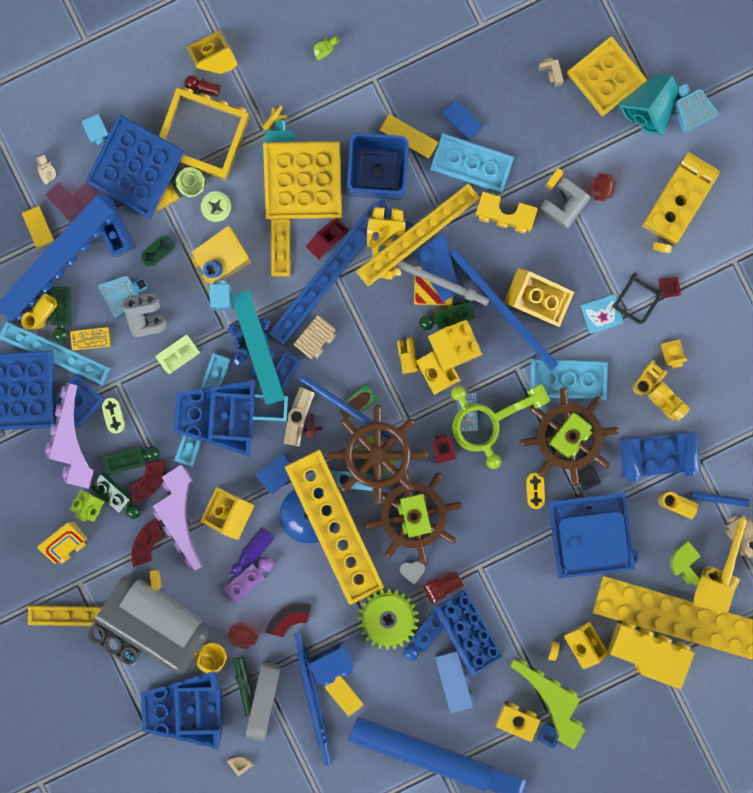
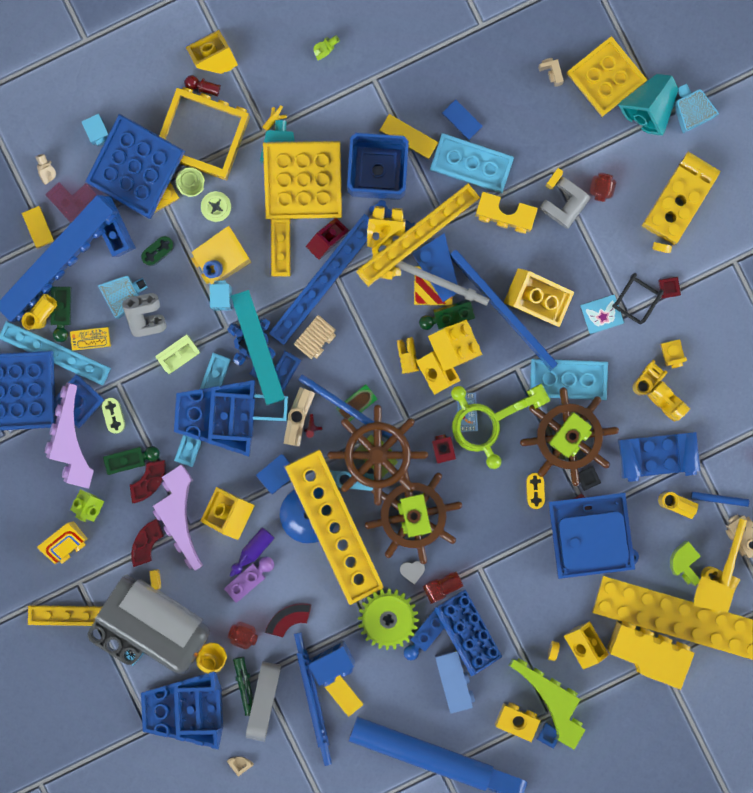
dark green plate [91,473,141,519] -> none

